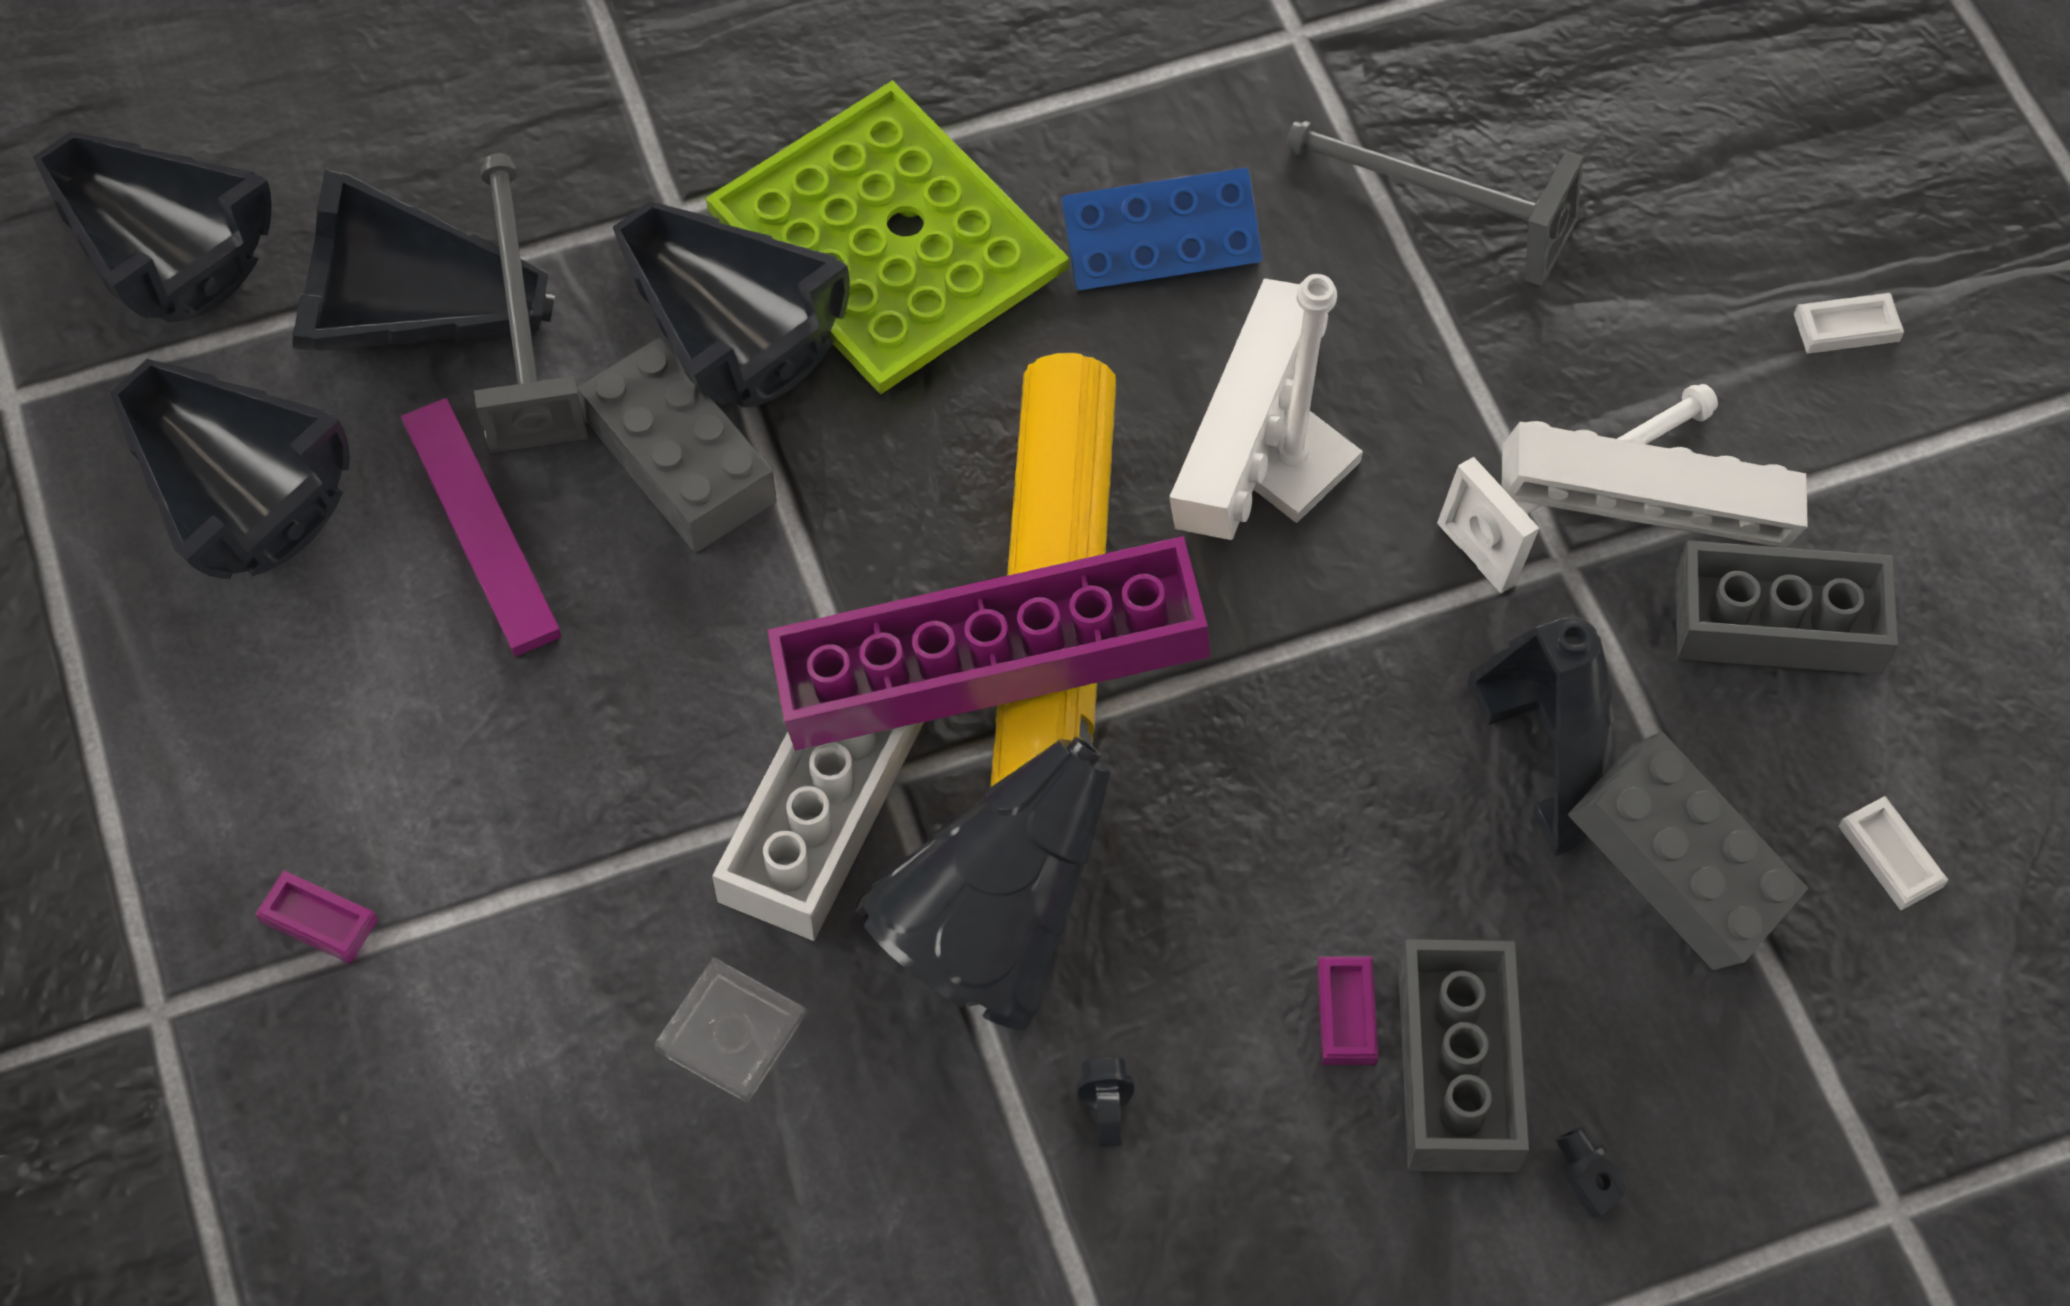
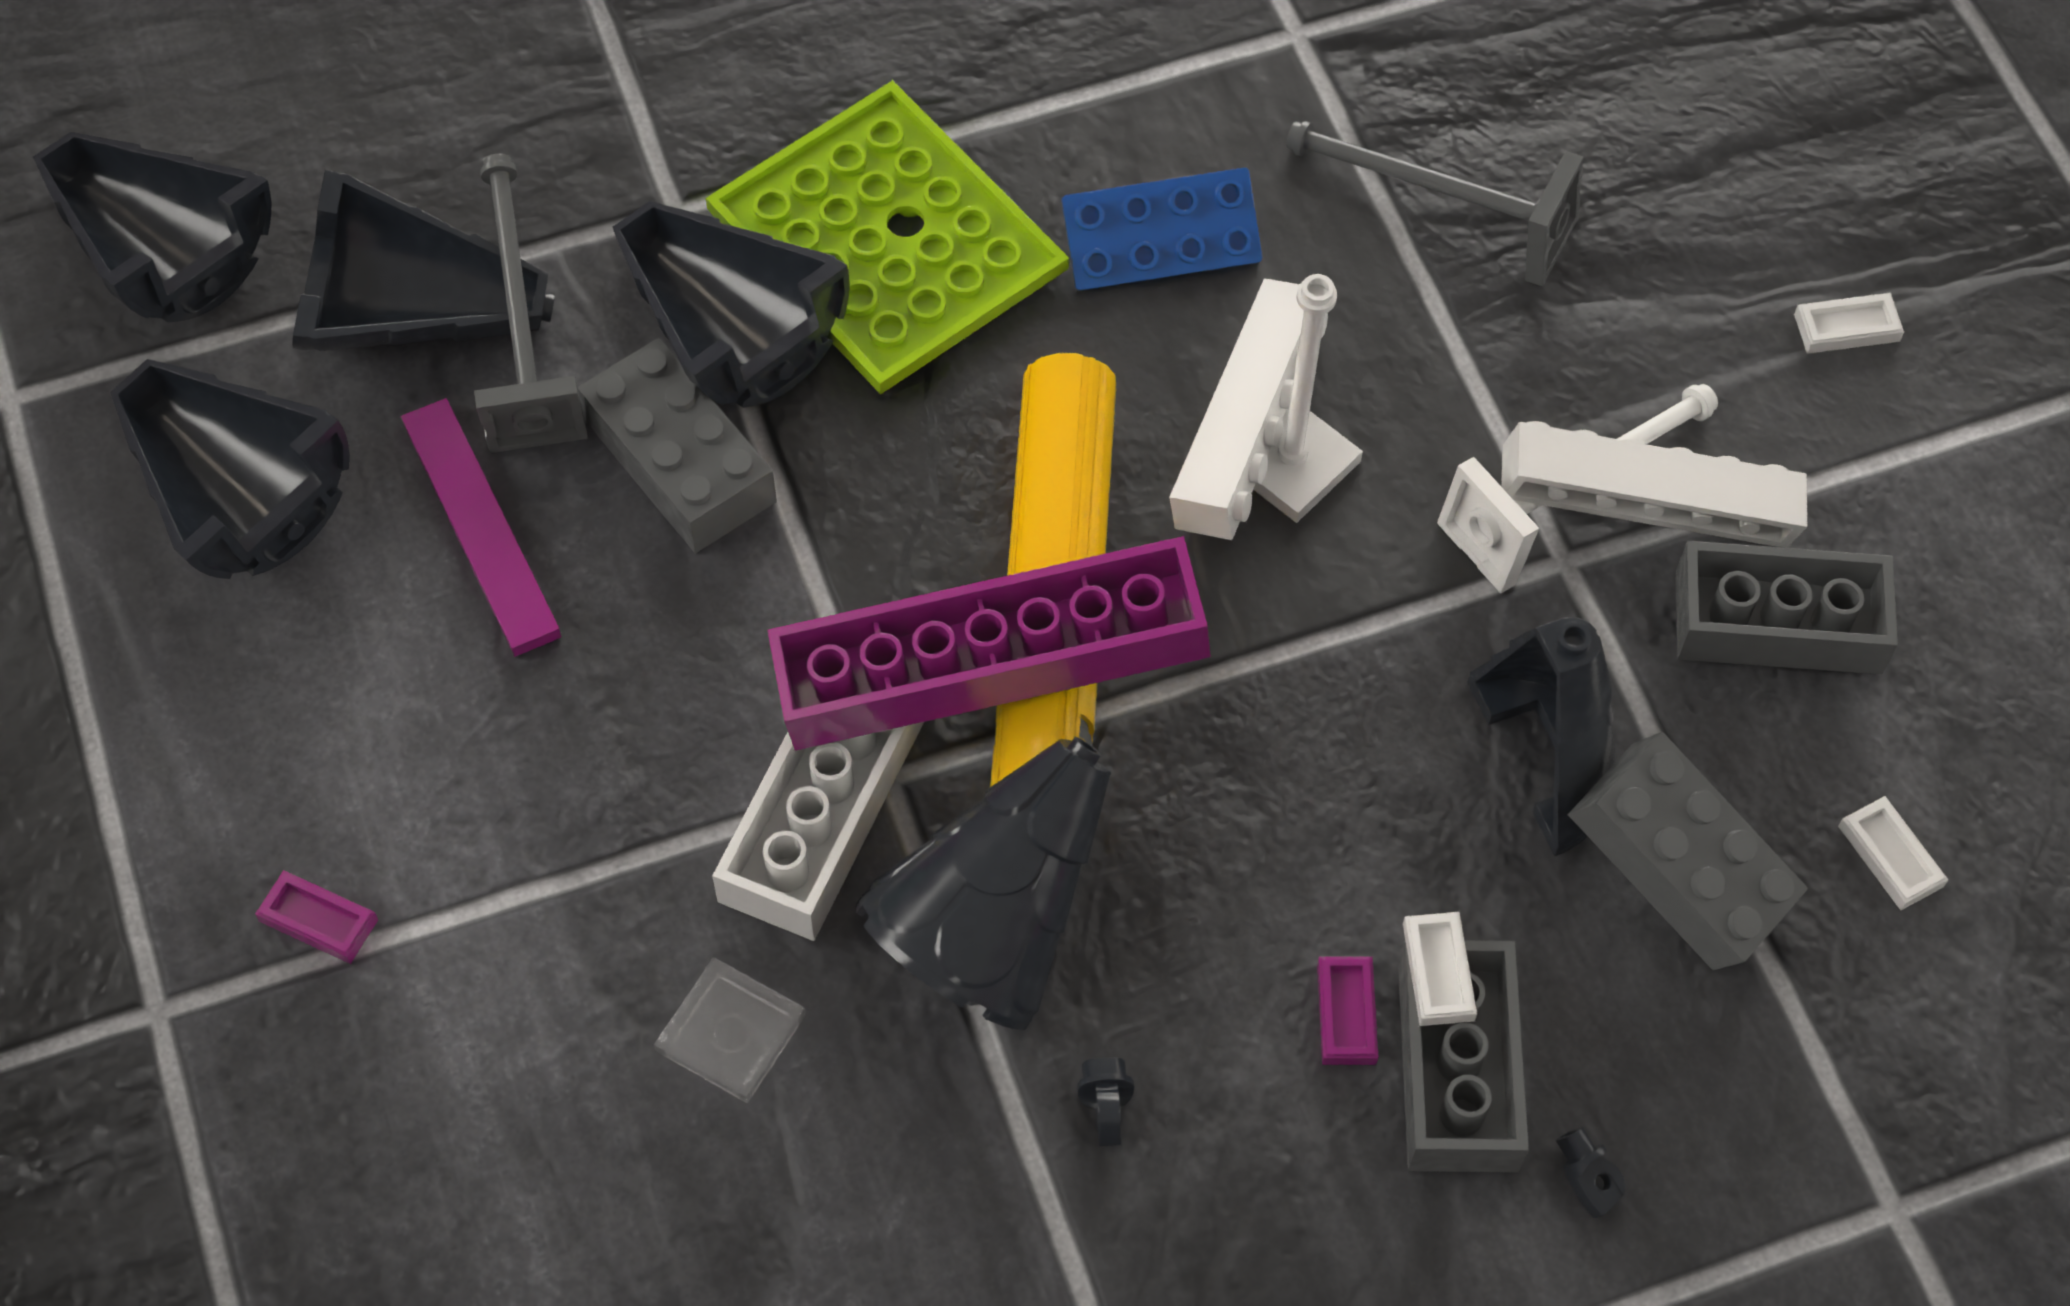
none -> white tile [1403,912,1477,1026]

